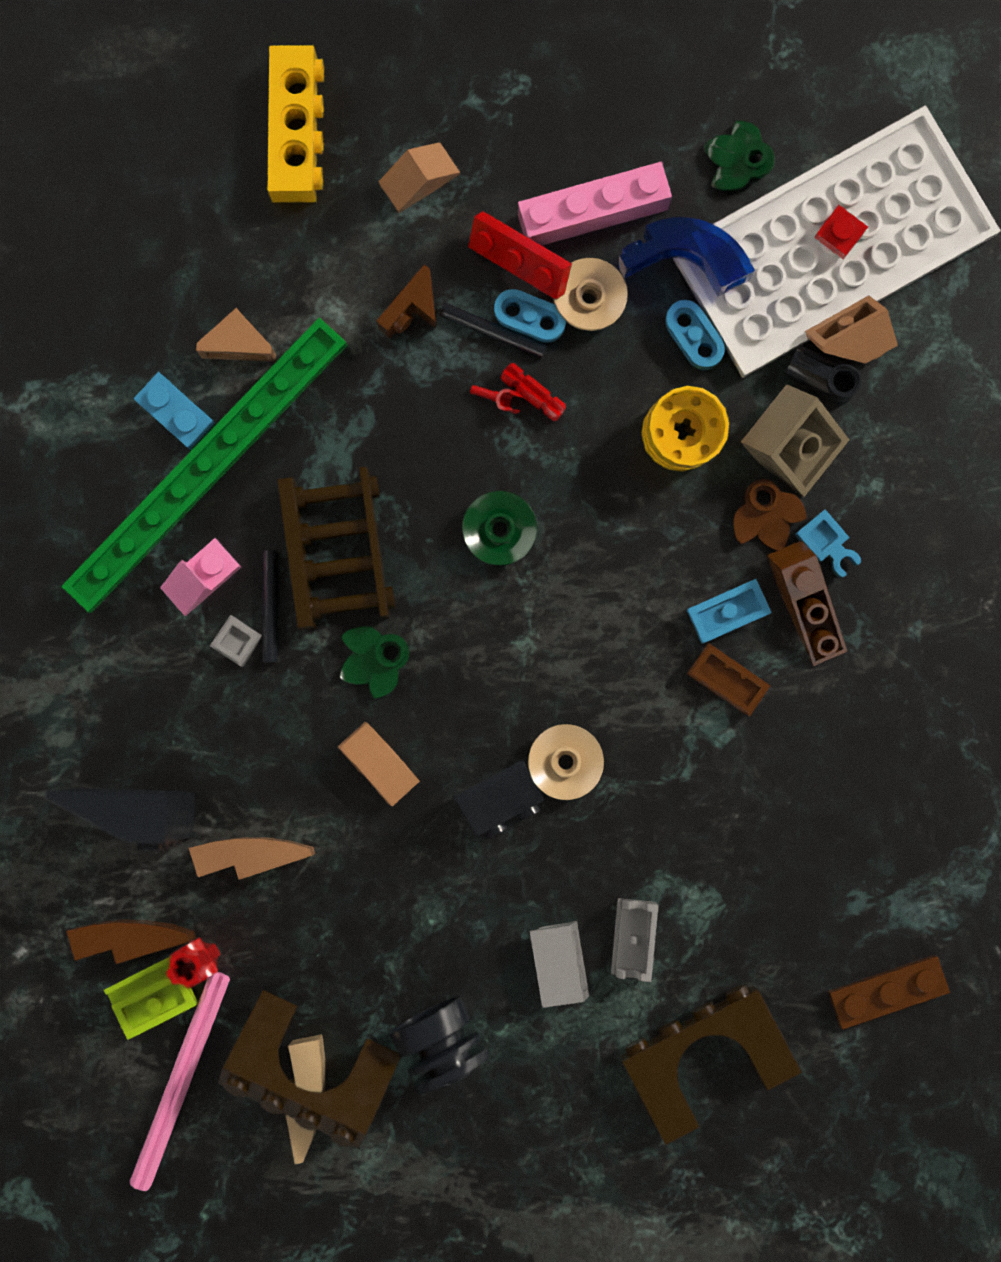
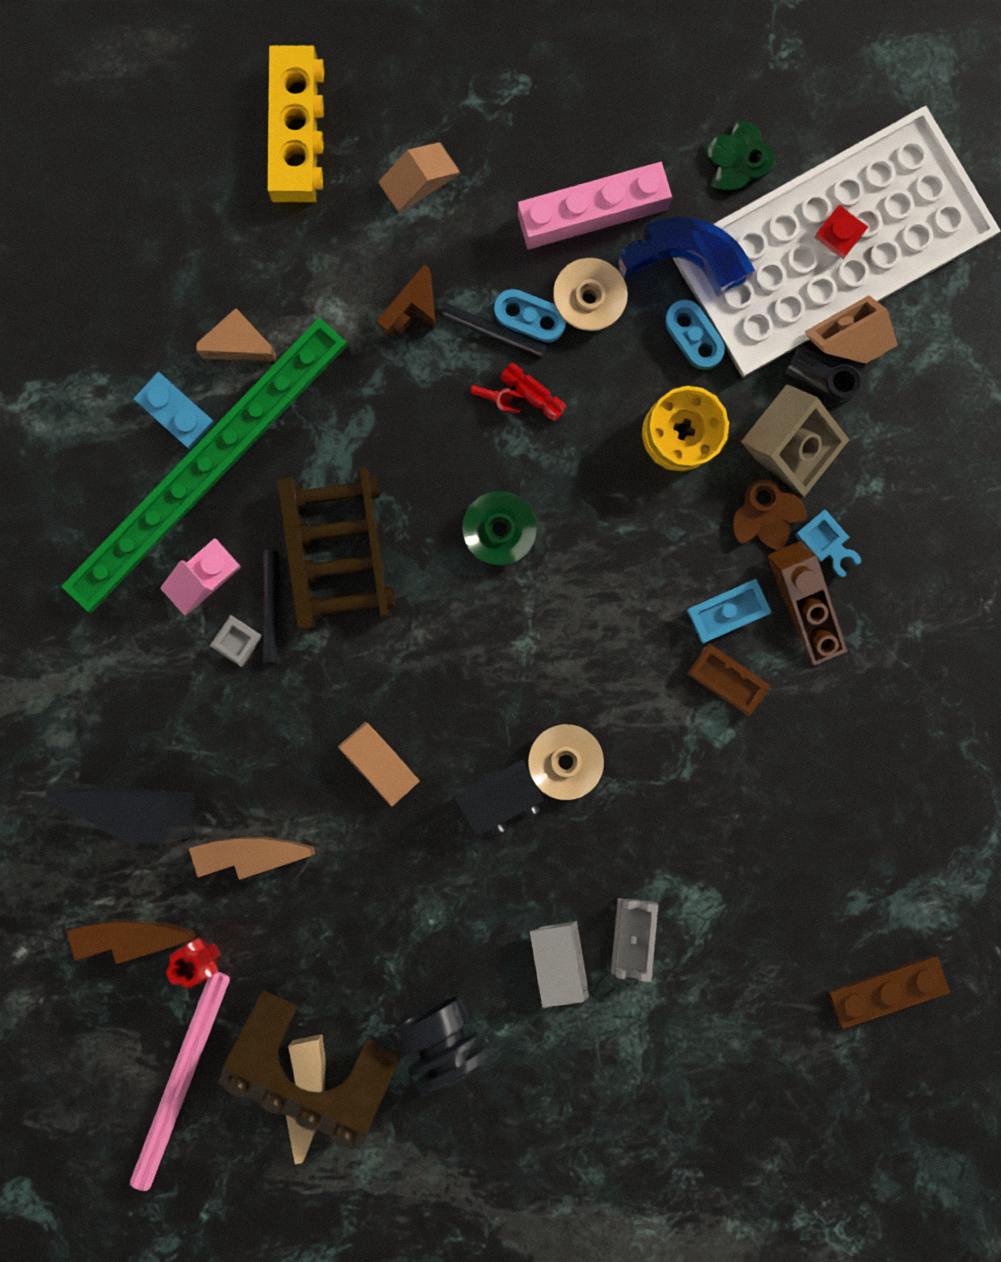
lime plate [104,957,198,1040] -> none
dark green plate [340,626,409,699] -> none
red plate [468,211,572,300] -> none
dark brown arch [620,984,802,1145] -> none

